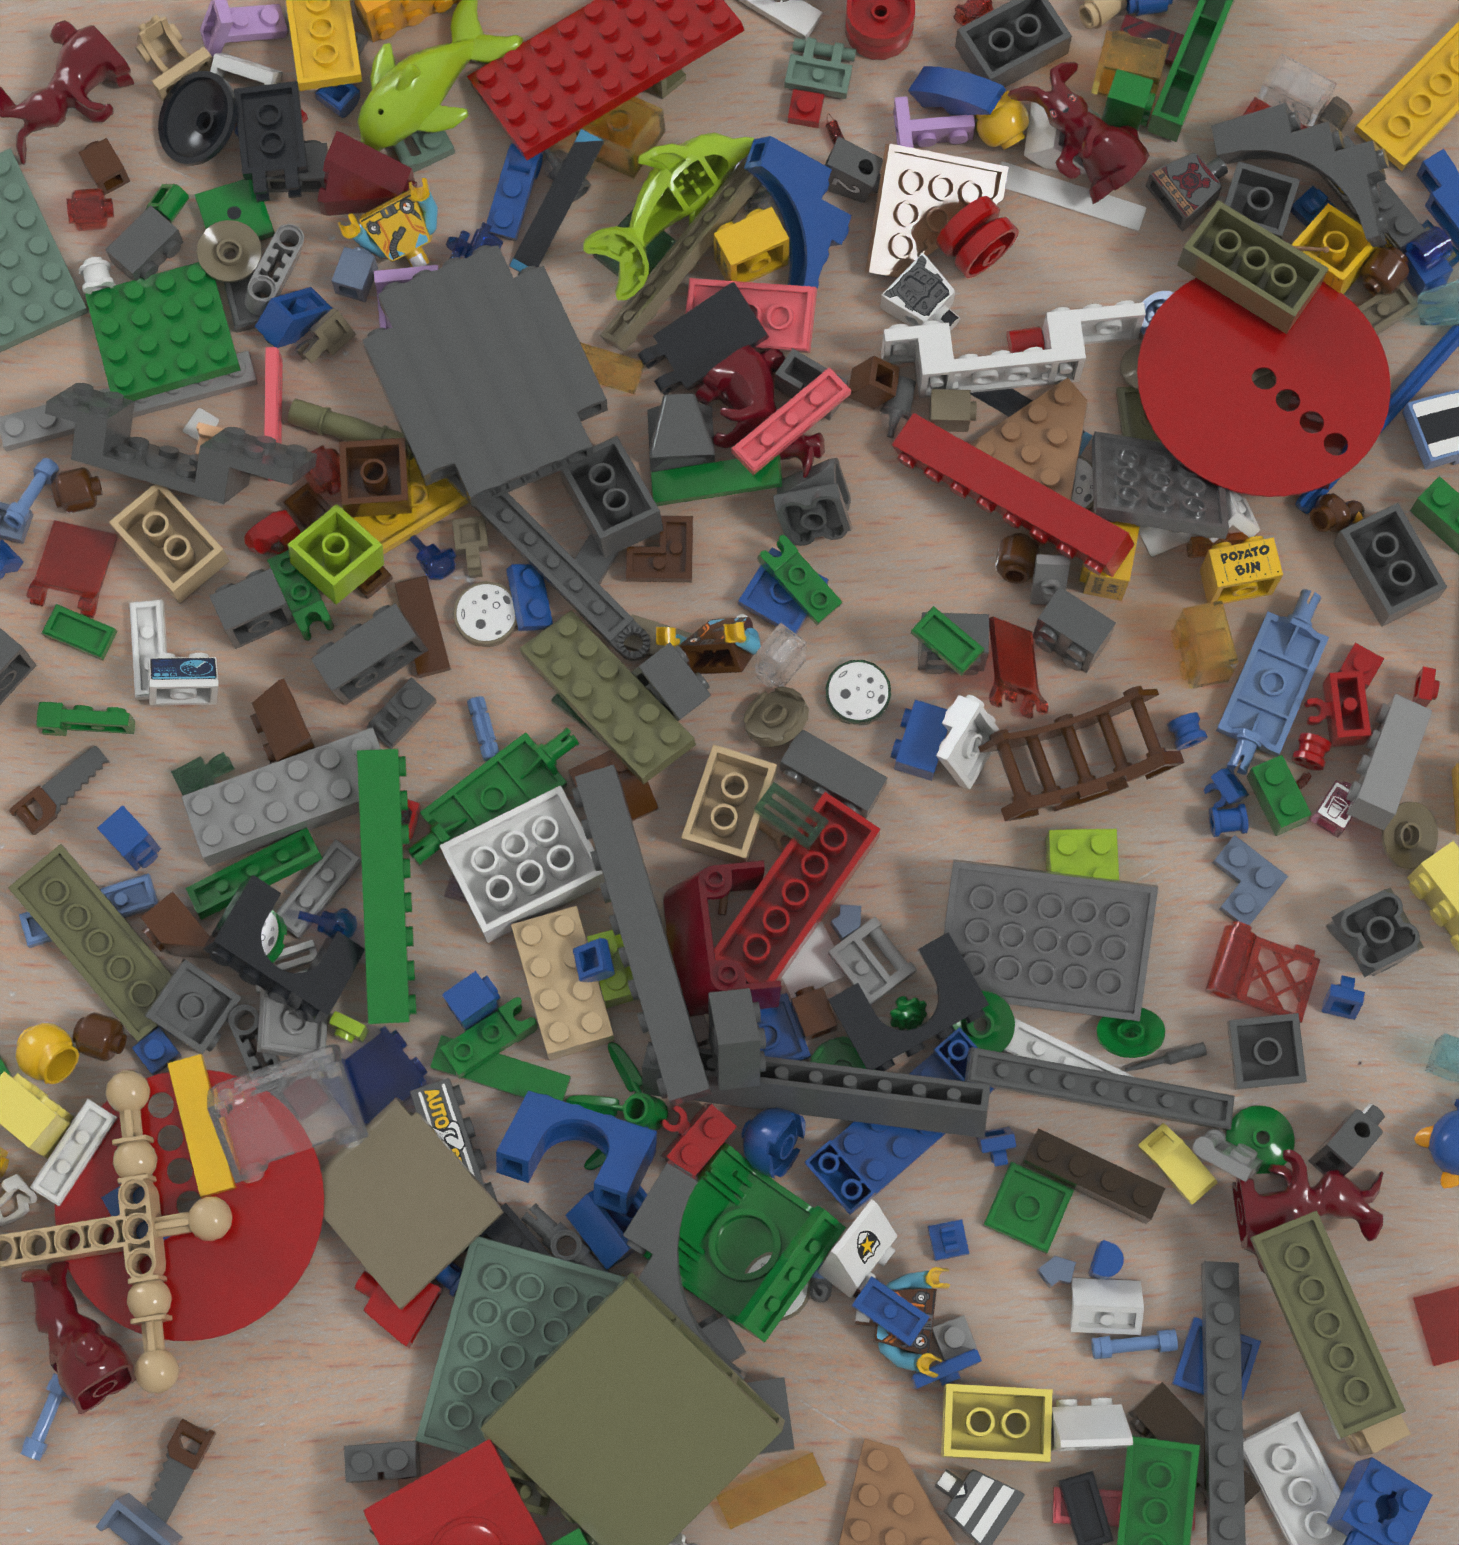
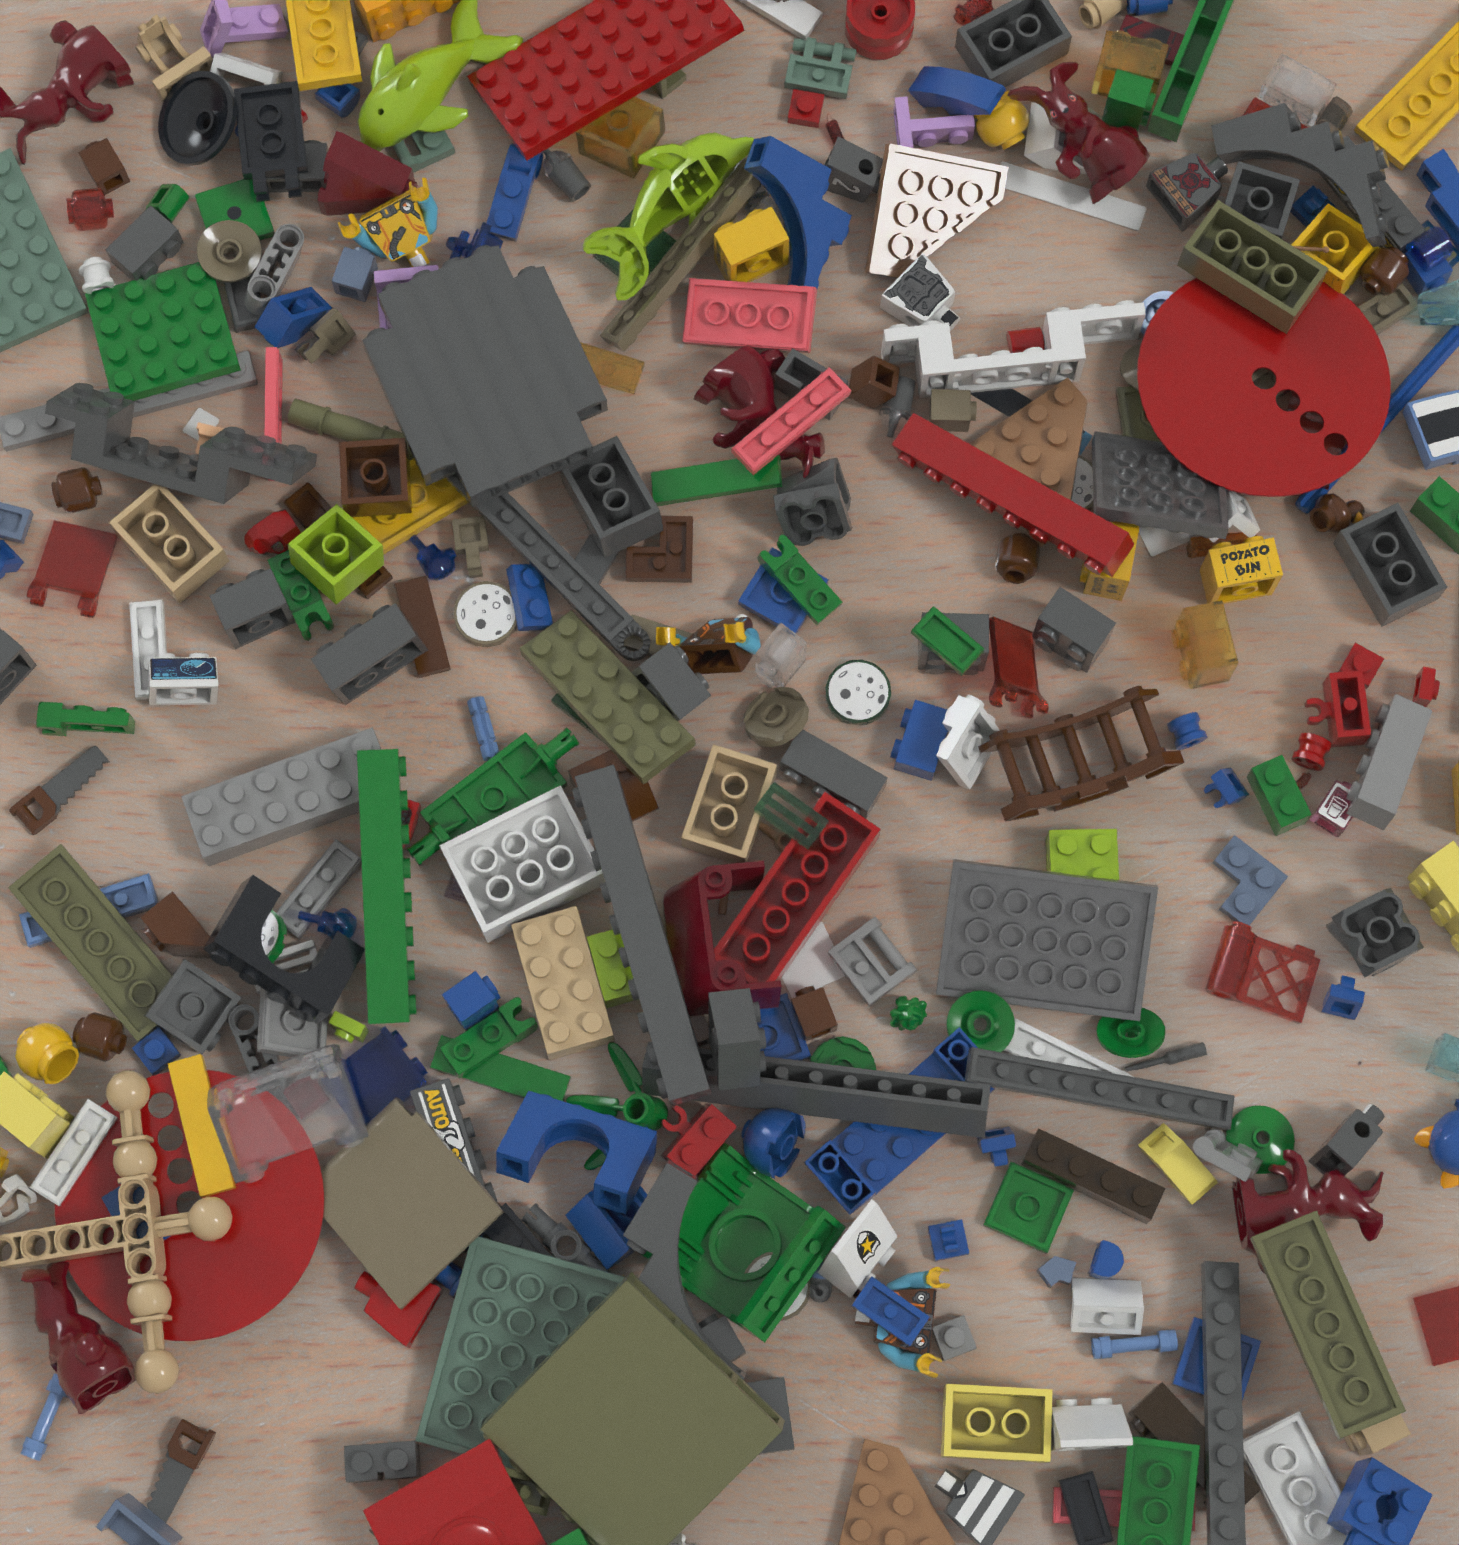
medium blue bar [4,458,59,529] -> none
green tile [42,604,117,661] -> none
blue brick [97,805,161,871] -> none
clear green plate [171,752,235,795] -> none
green plate [185,827,323,920] -> none
reddish brown slope [250,678,315,763] -> none
clear red head [303,445,341,496] -> none
dark grey plate [367,677,437,749] -> none
black sticker [510,129,604,272] -> none
blue brick [573,938,615,982] -> none
black tile [638,281,769,395] -> none
dark grey piece [647,394,715,472] -> none
clear yellow tile [716,1453,827,1530] -> none
black arch [828,932,989,1071] -> none
sand blue piece [830,905,861,941] -> none
blue plate [911,1348,982,1390] -> none
red wheel [936,196,1019,278] -> none
light grey plate [1030,554,1070,605] -> none
blue bush [1209,803,1249,837] -> none
medium blue plate [1216,589,1329,775] -> none
dark grey brick [1227,1013,1307,1090] -> none
dark tan dish [1382,802,1438,869] -> none

